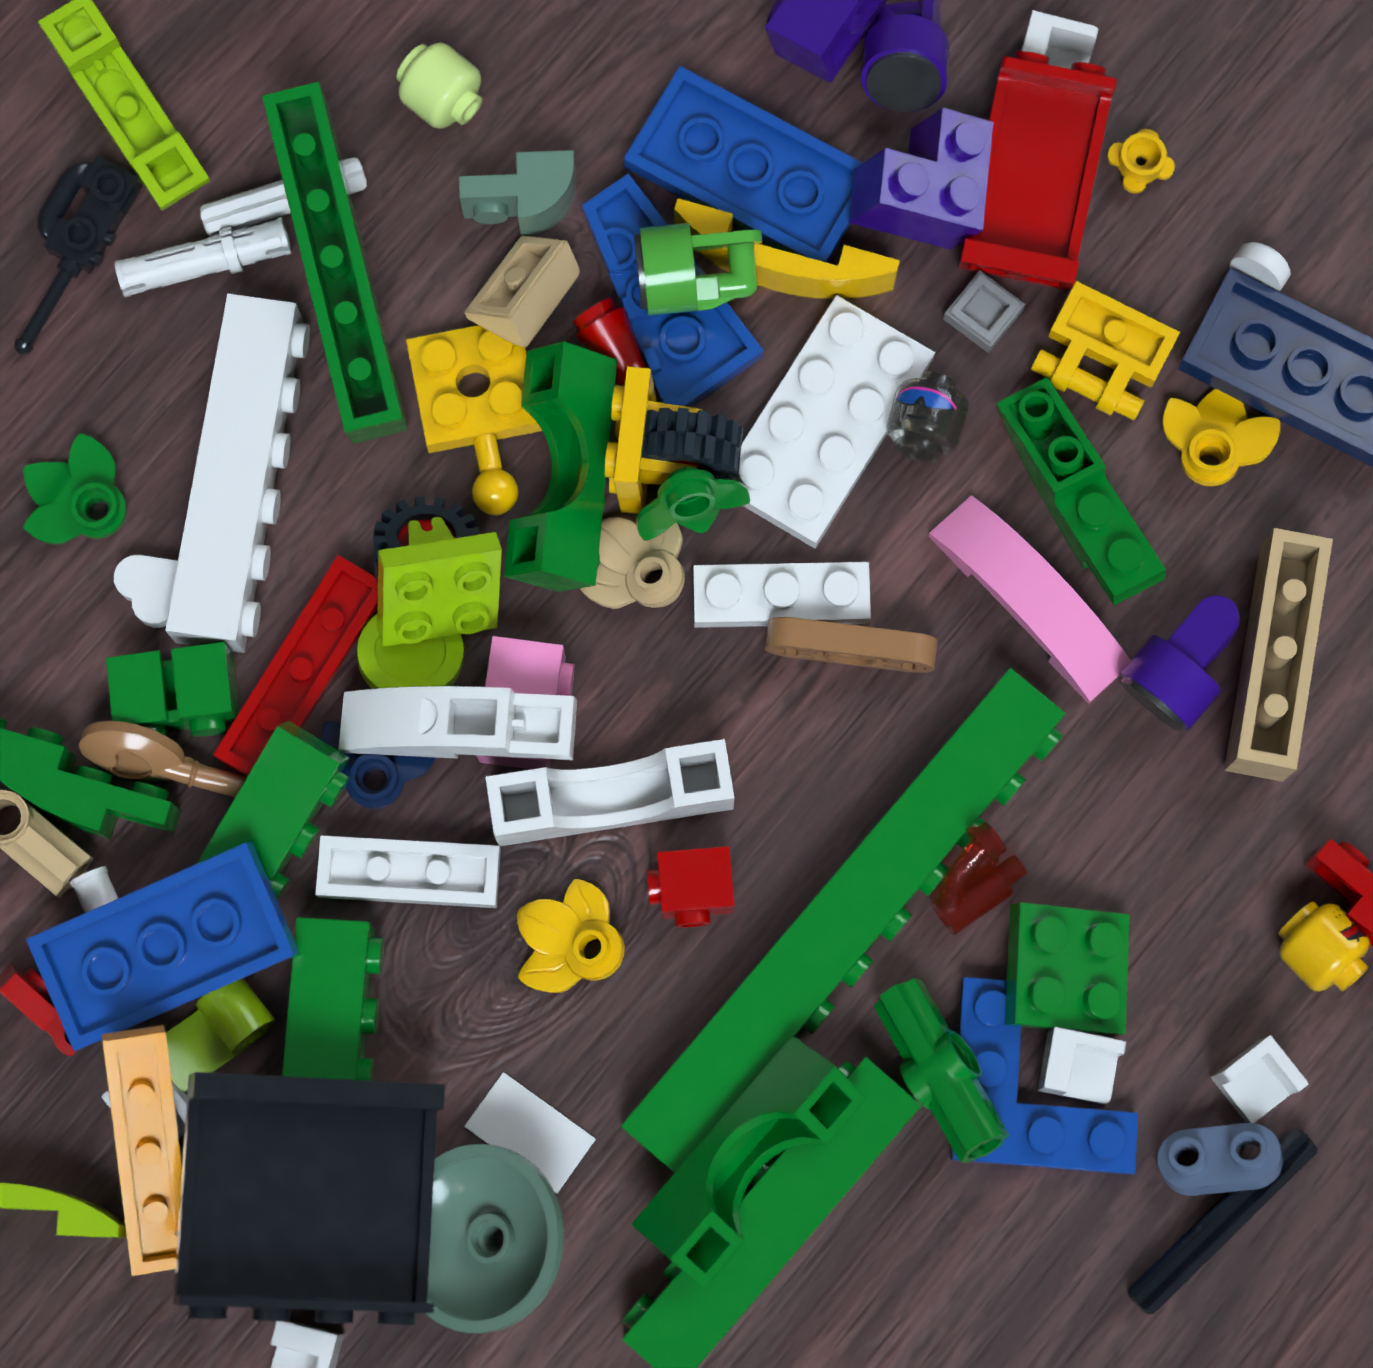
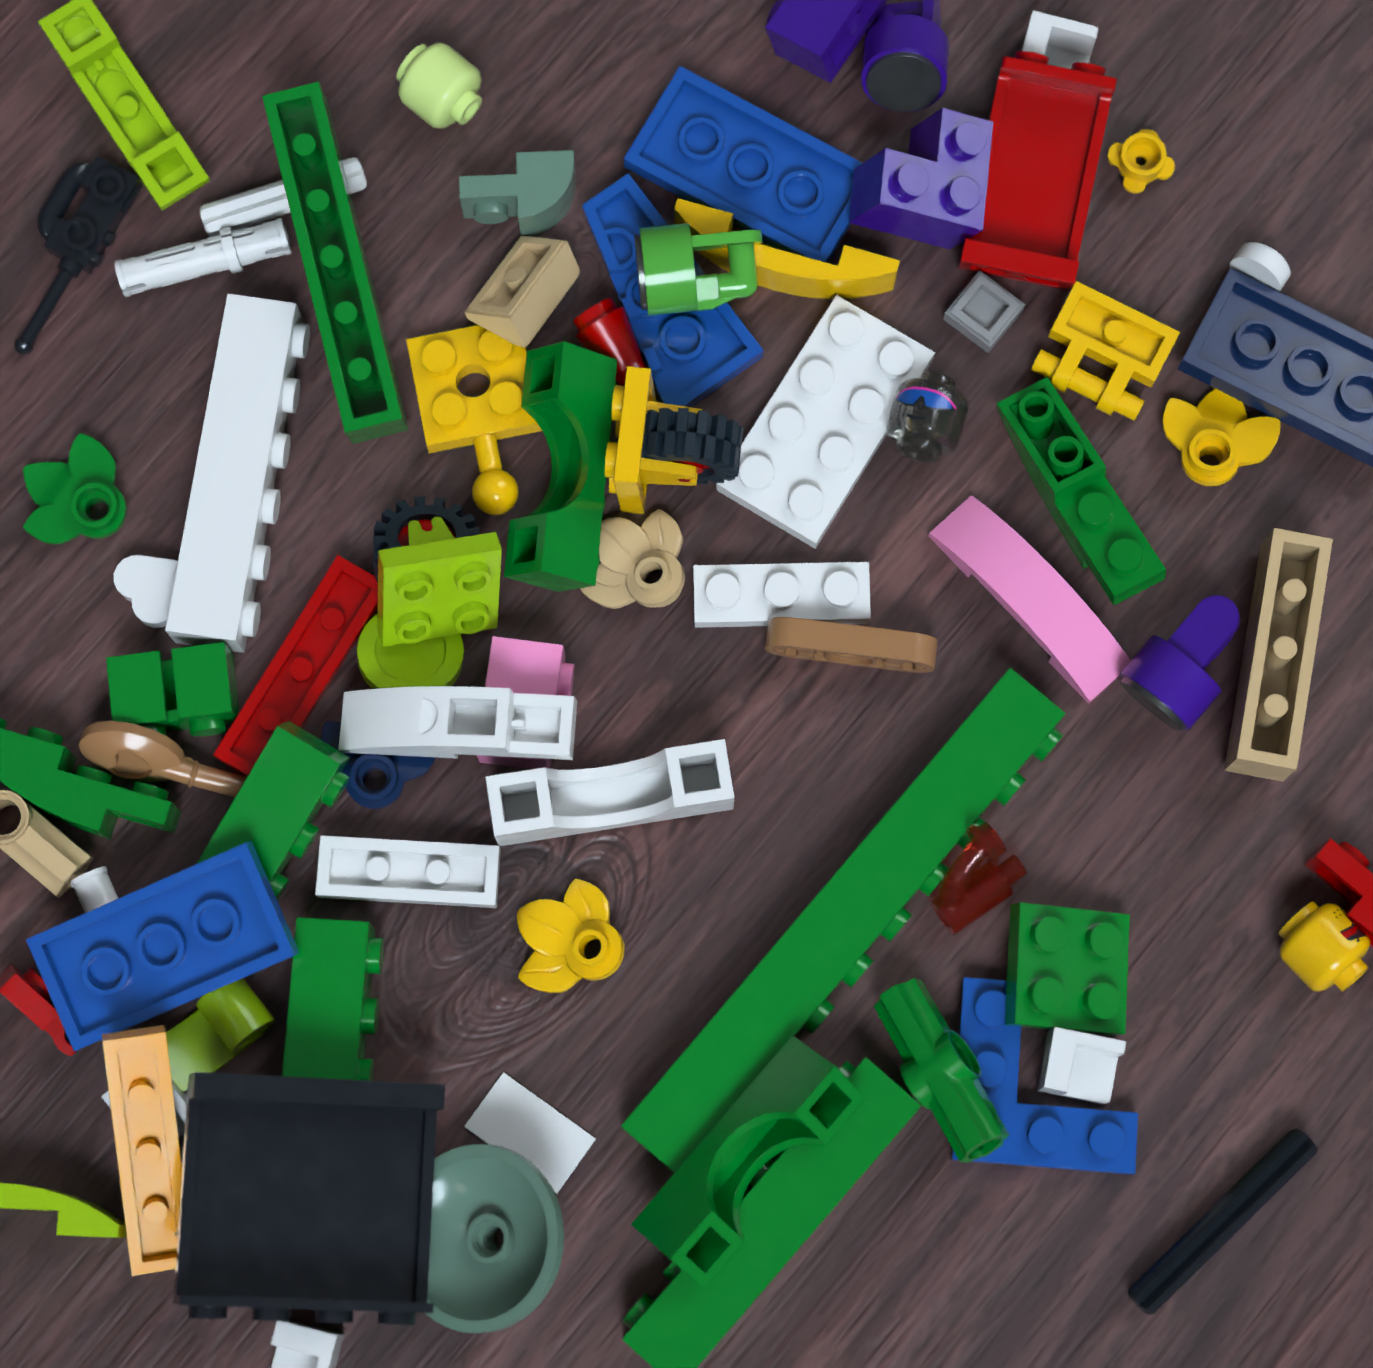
green plate [636,467,750,541] -> none
red brick [646,846,734,928] -> none
sand blue plate [1157,1123,1283,1196] -> none
white panel [1210,1035,1308,1123] -> none

